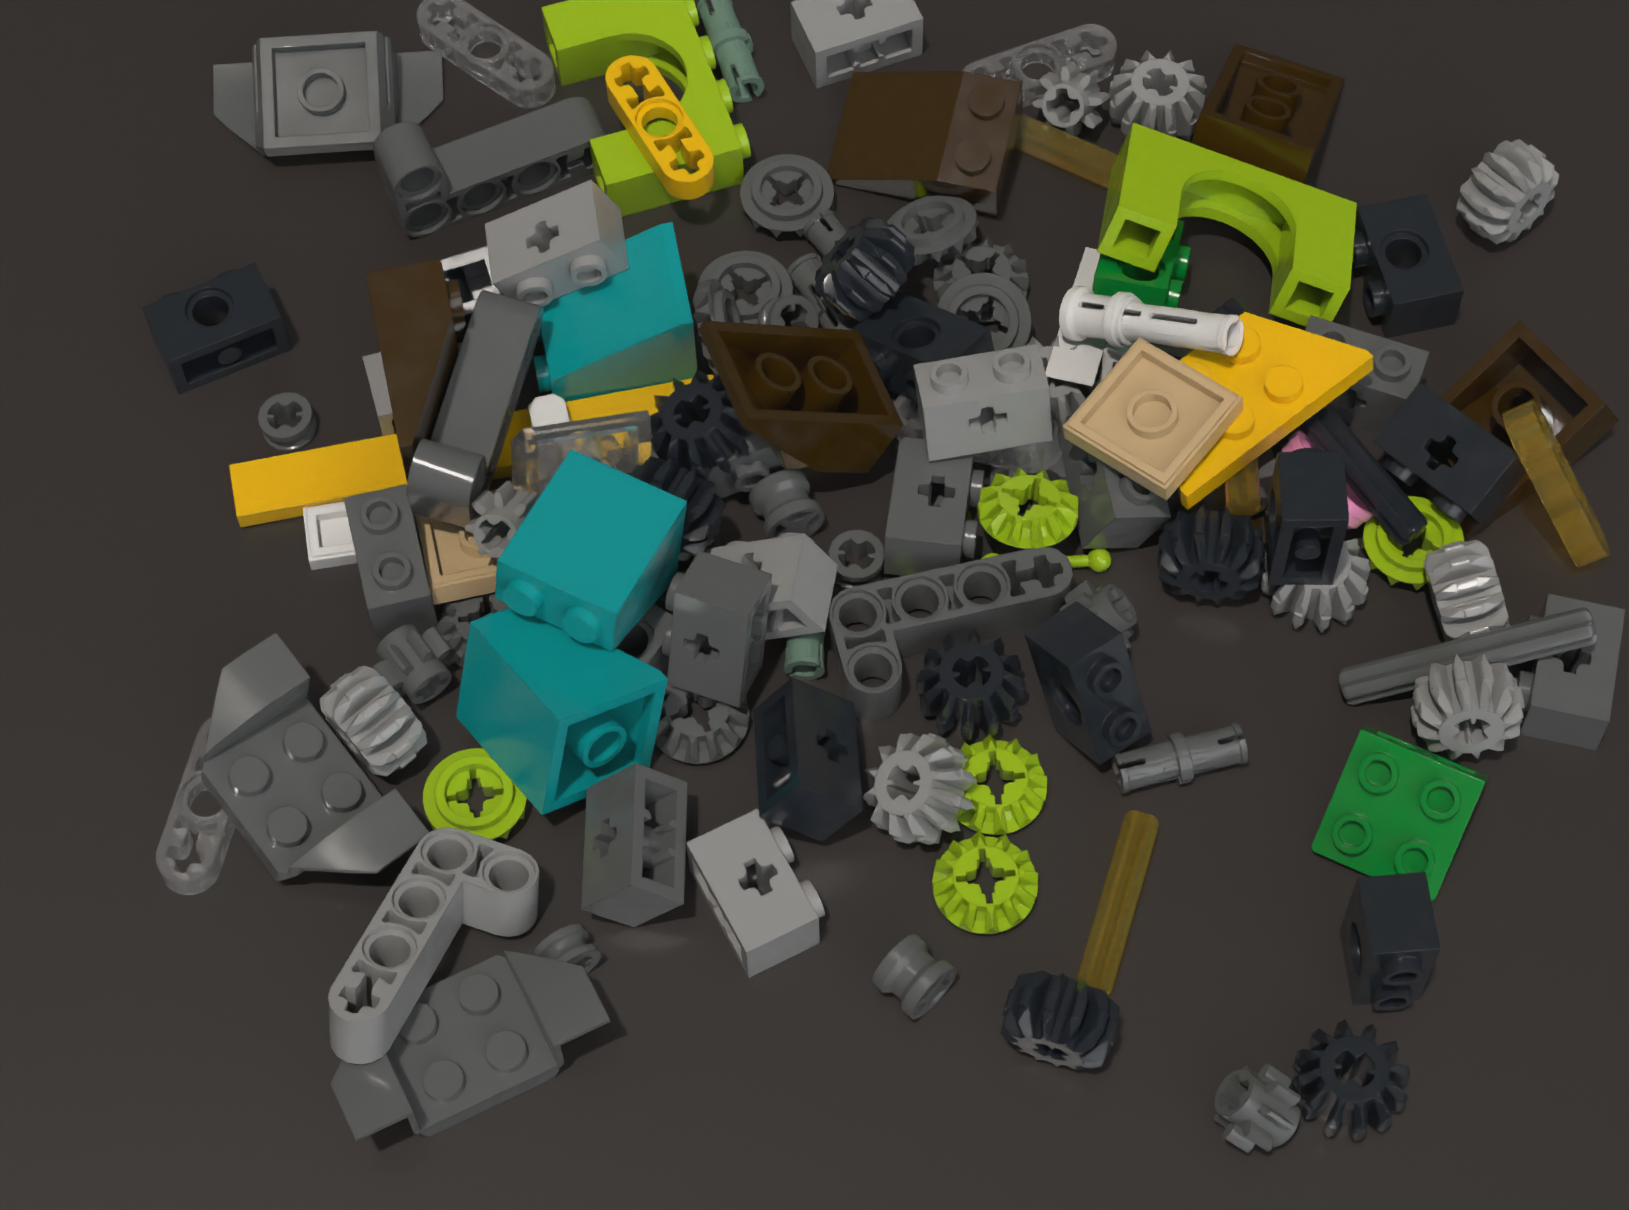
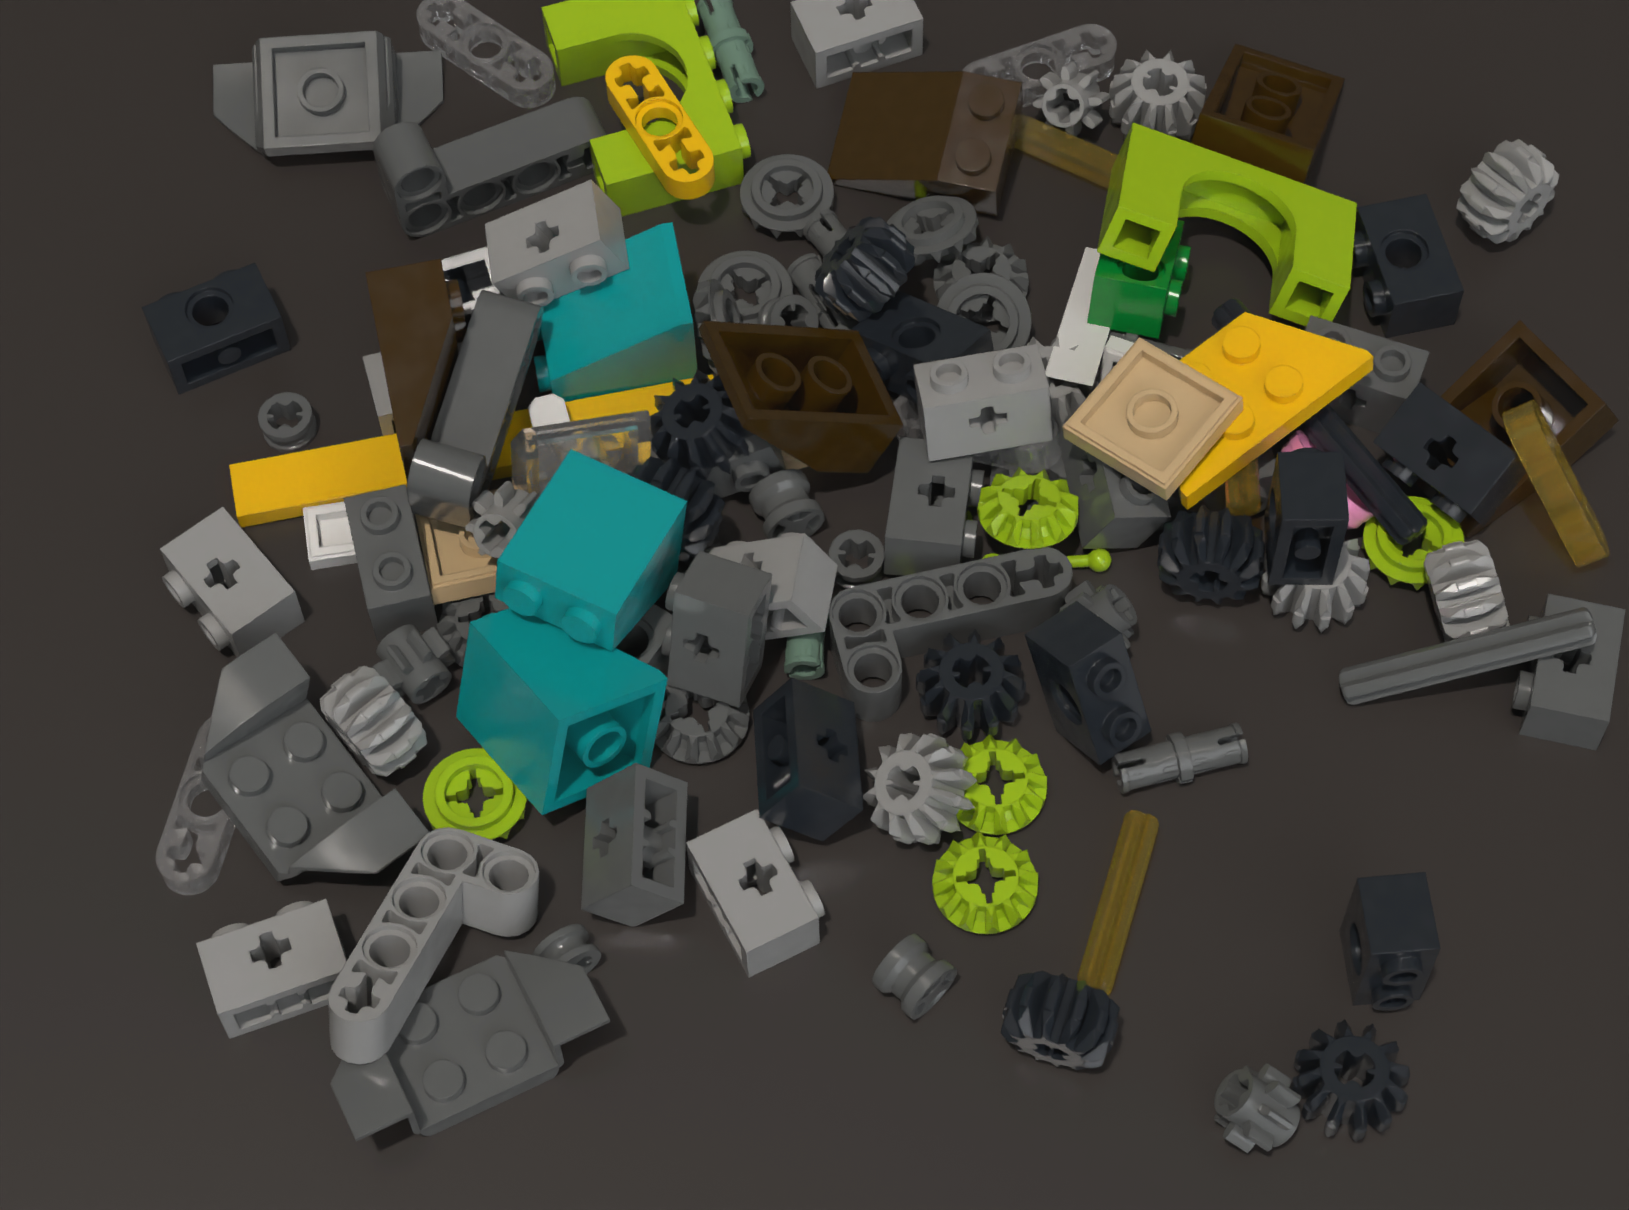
white pin [1059,286,1244,356] -> none
green bracket [1312,725,1489,901] -> none
light grey gear [1410,654,1525,760] -> none
none -> light grey brick [160,507,305,657]
none -> light grey brick [196,899,347,1039]

